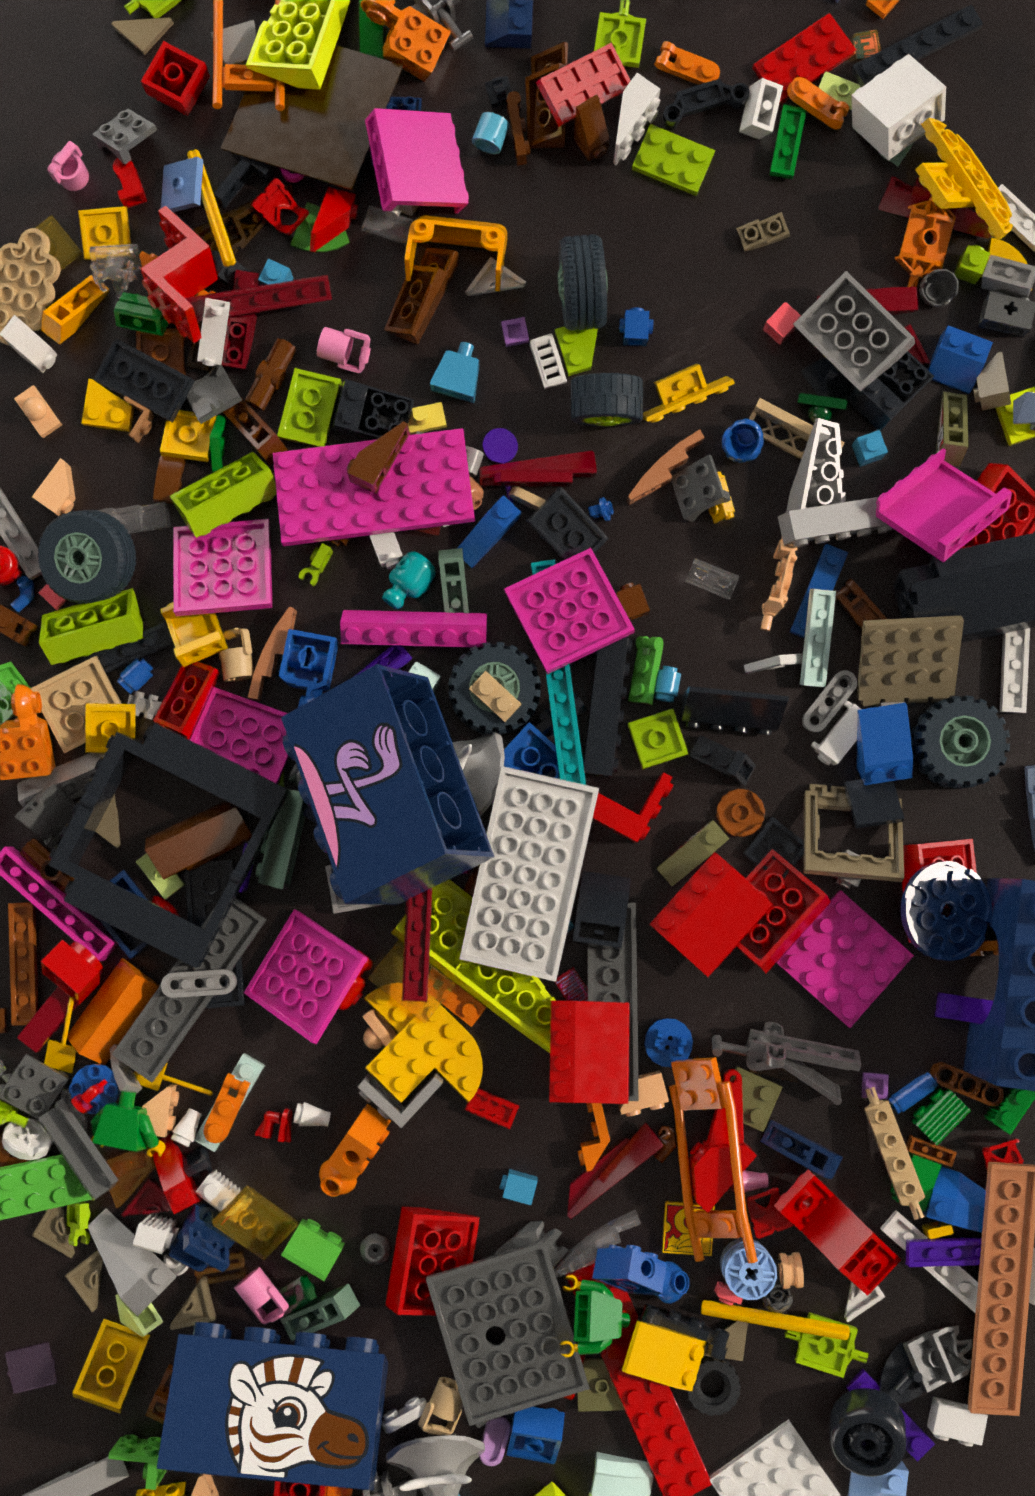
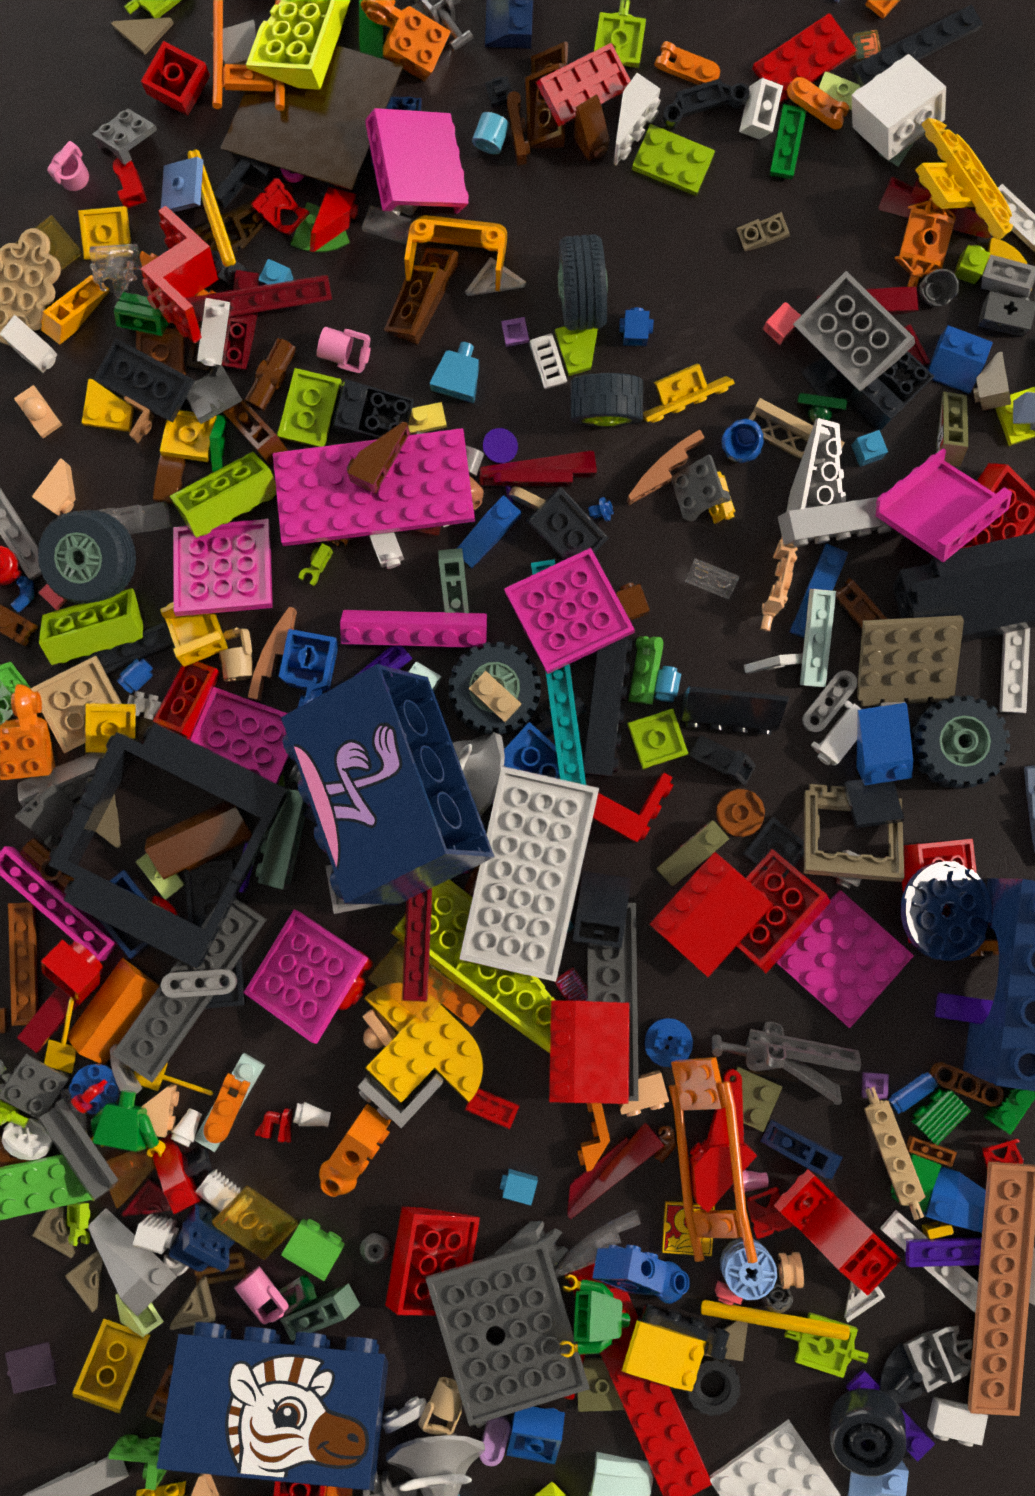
teal piece [382,551,436,609] -> none

